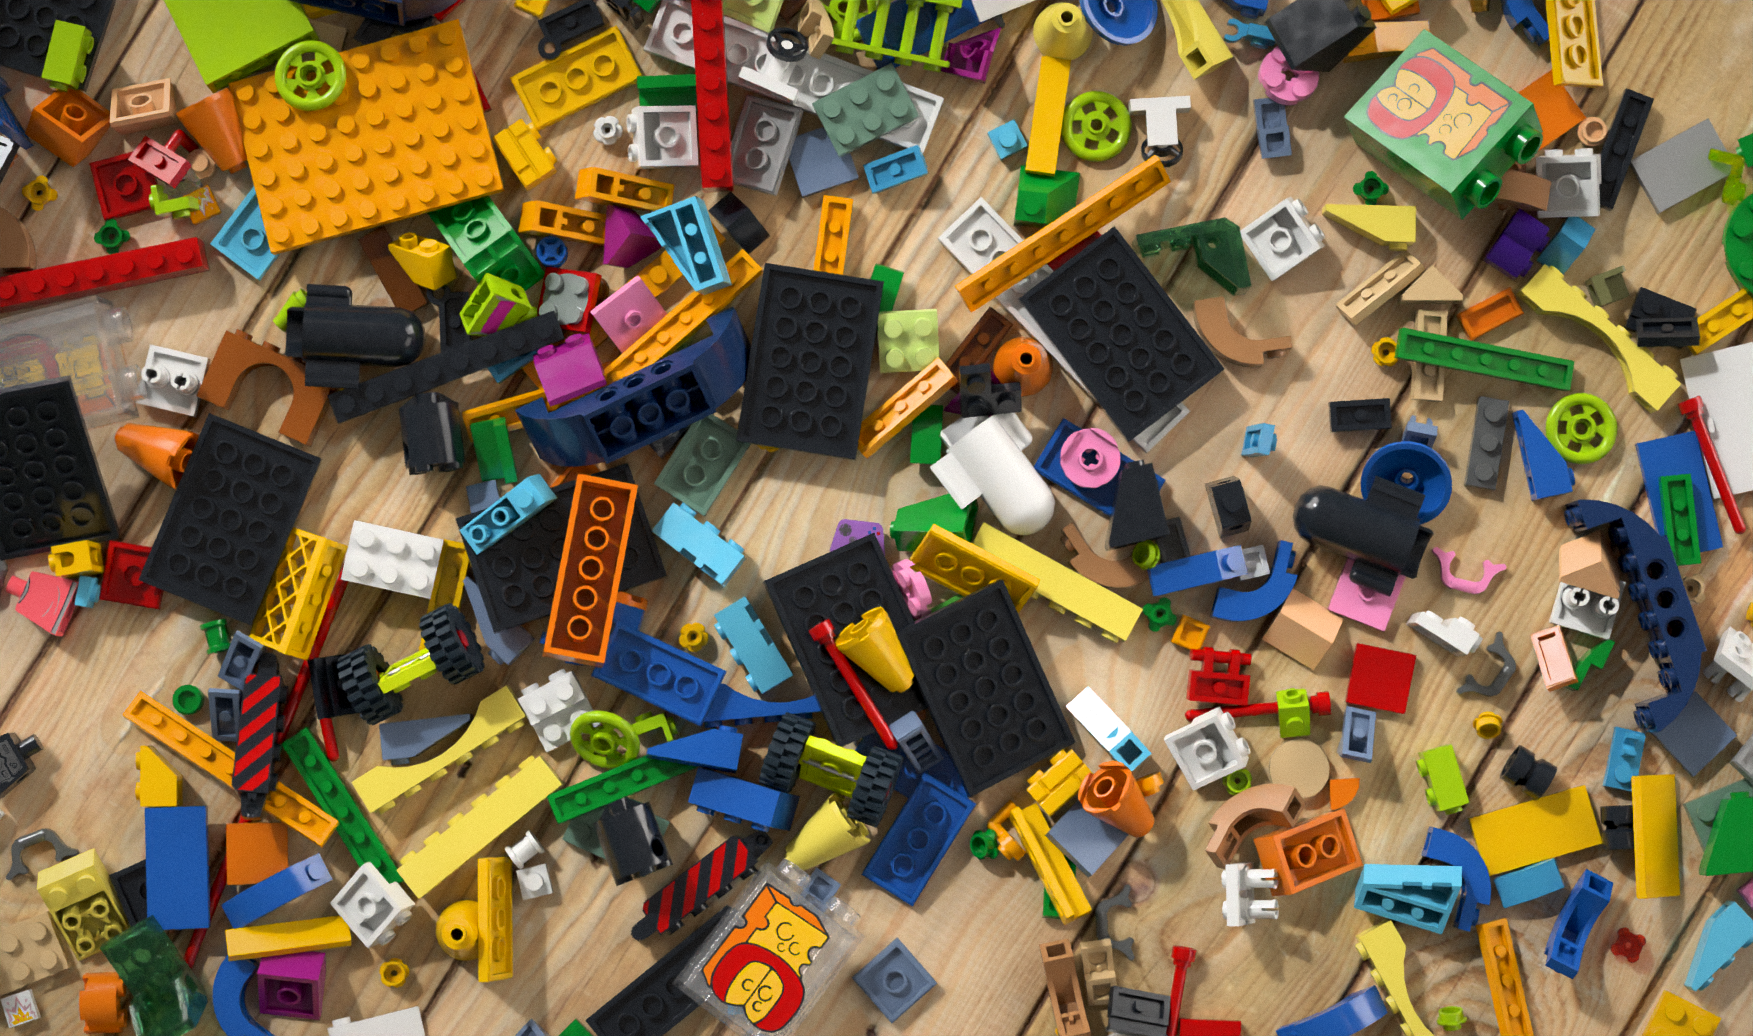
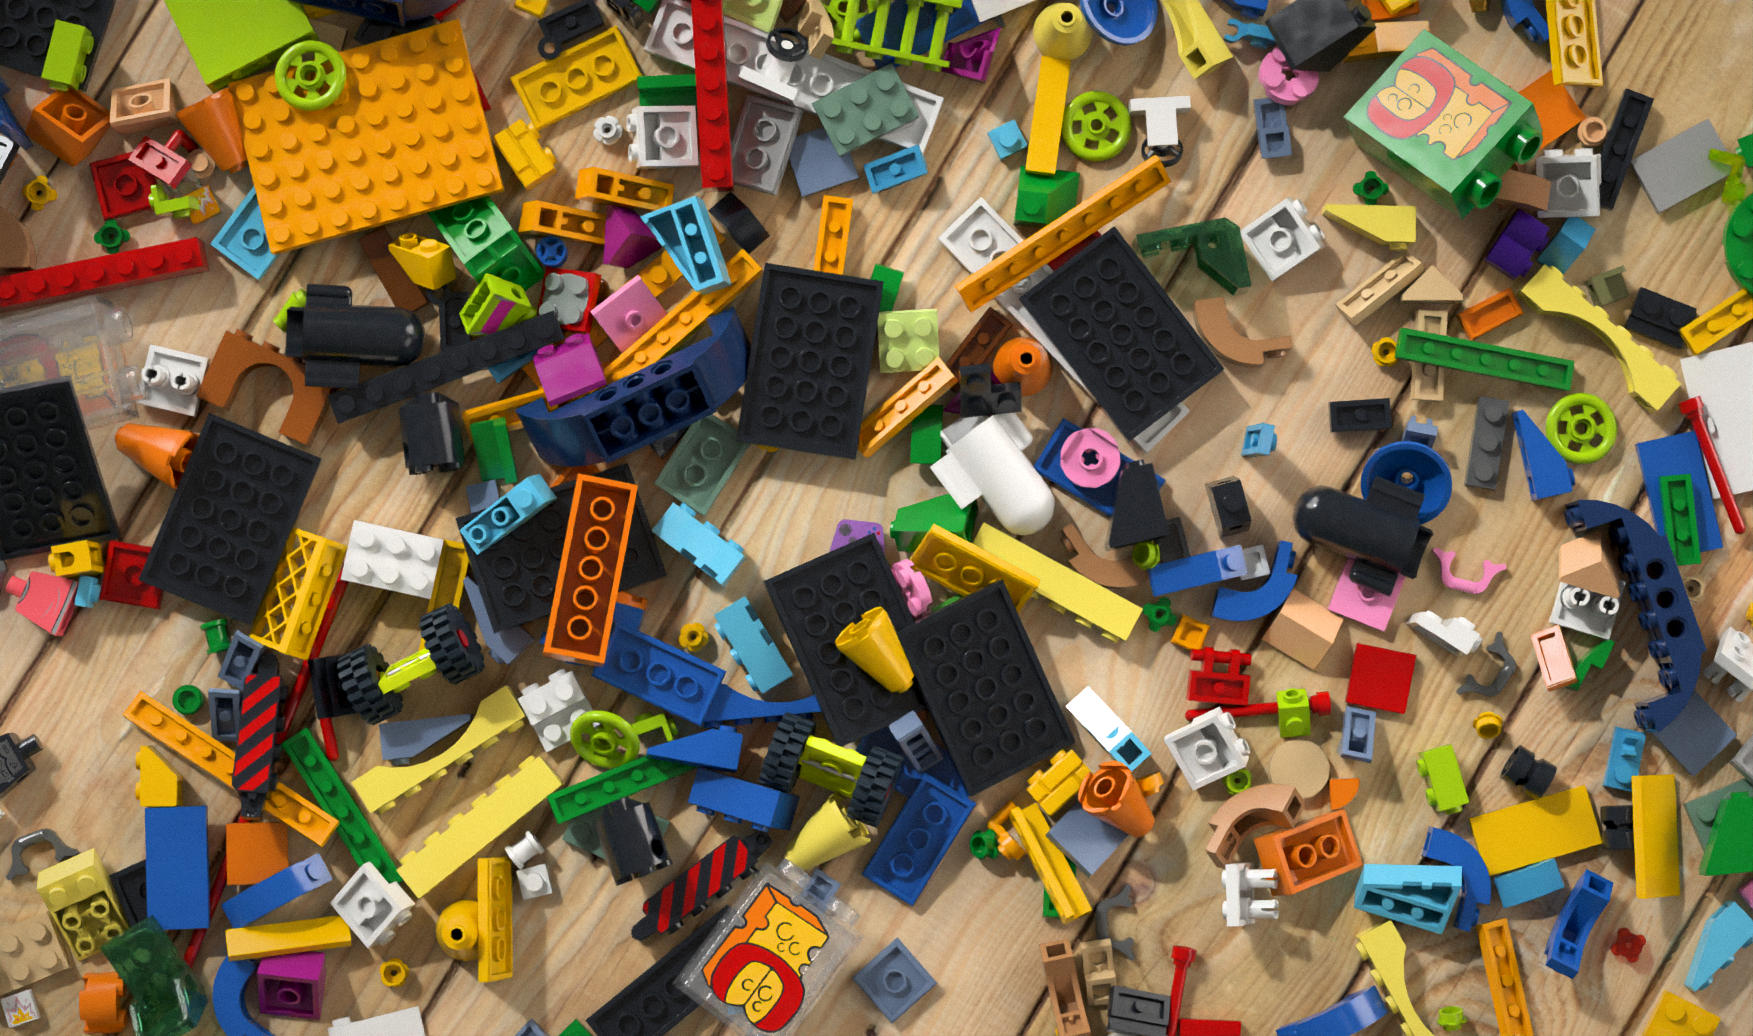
red piece [808,618,898,750] -> none
black plate [1635,317,1700,348] -> none

